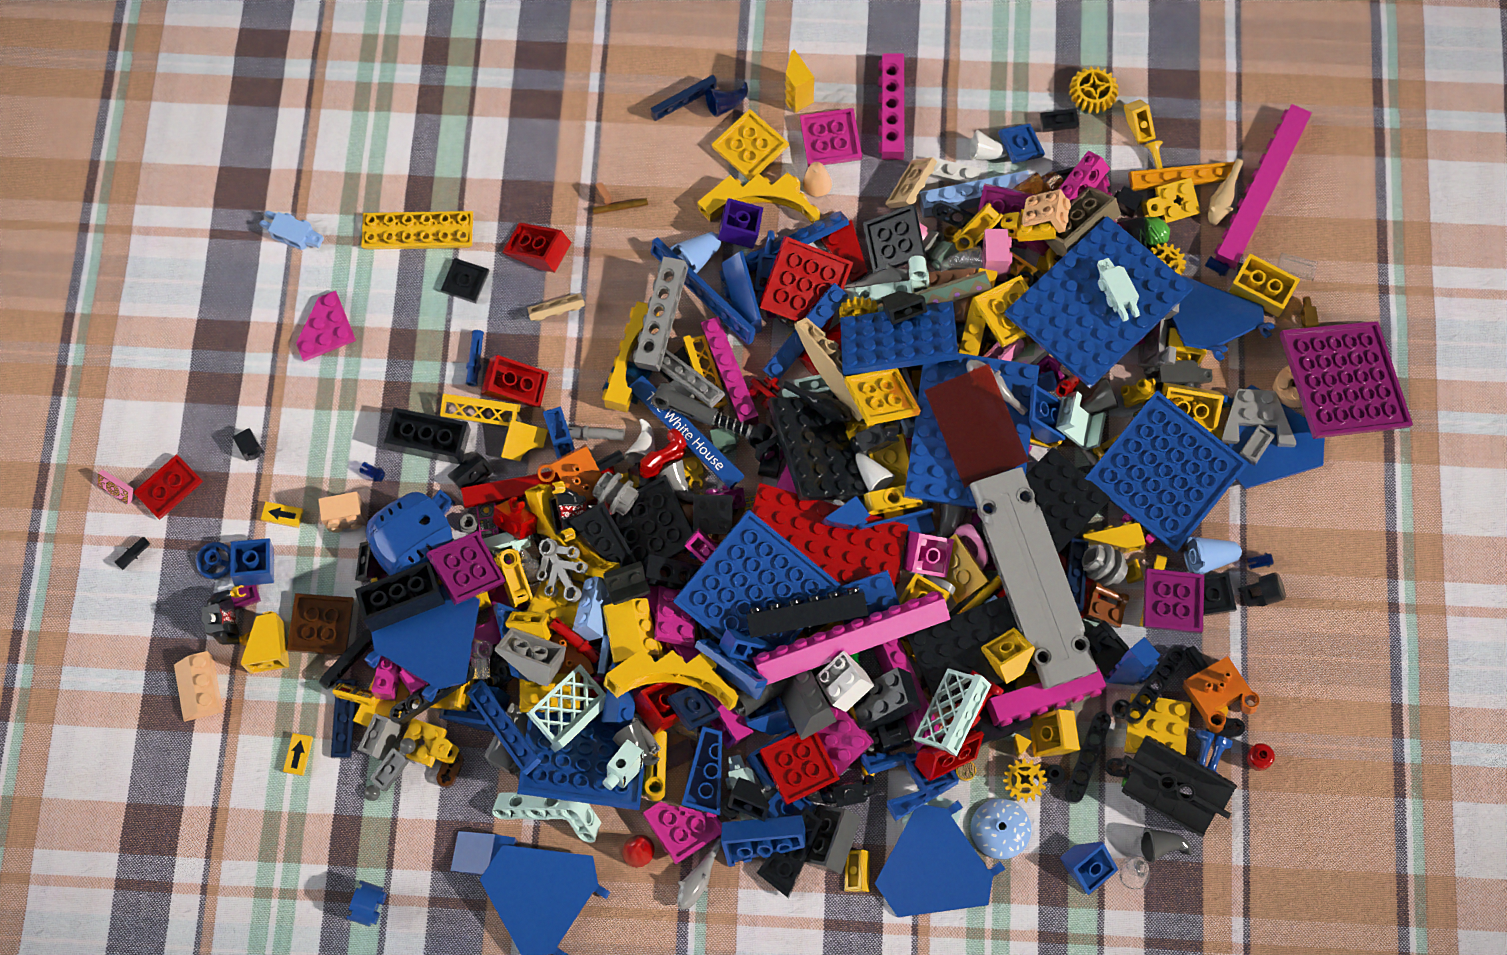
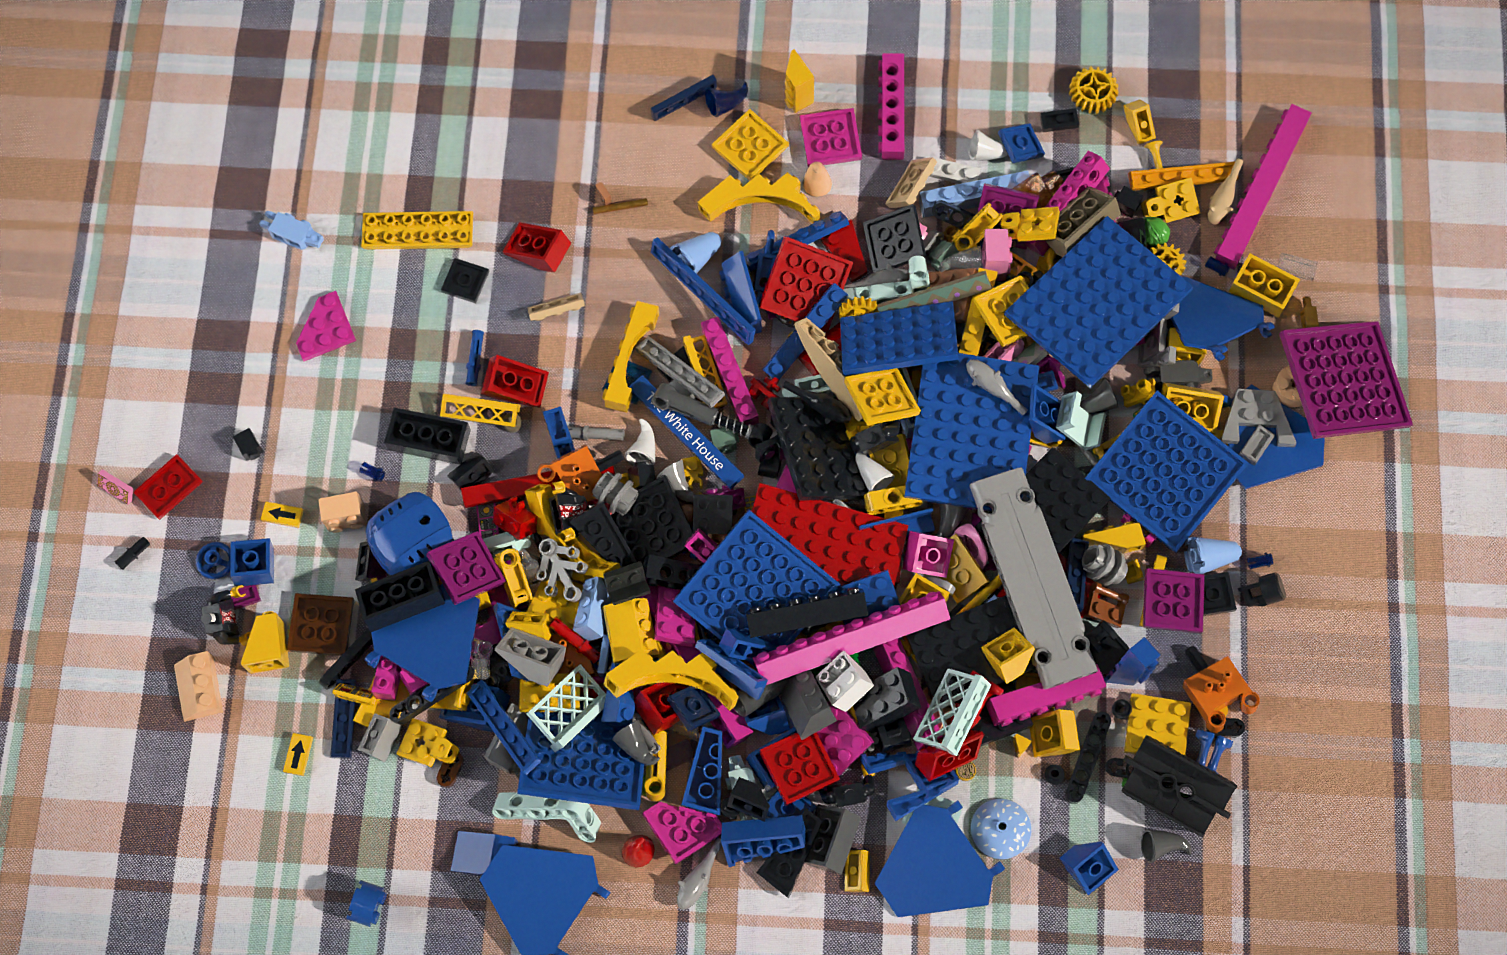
dark grey plate [364,738,416,801] -> none
blue tile [432,489,455,515] -> none
light grey plate [459,514,478,533] -> none
yellow tile [501,420,548,462] -> none
light aqua torso [602,739,644,790] -> none
light grey brick [633,256,688,372] -> none
red piece [640,428,687,478] -> none
dark purple brick [718,198,764,249] -> none
blue slope [822,496,870,530] -> none
pearl dark grey slope [881,291,927,325] -> none
clear red piece [924,364,1029,488] -> none
yellow gear [1003,758,1047,803] -> none
light nougat bracket [1022,189,1071,233] -> none
red pin [1056,374,1080,397] -> none
light aqua hinge [1097,258,1139,321] -> none
clear hat [1118,855,1150,889] -> none
black beam [1125,647,1186,724] -> none
red head [1246,743,1275,771] -> none

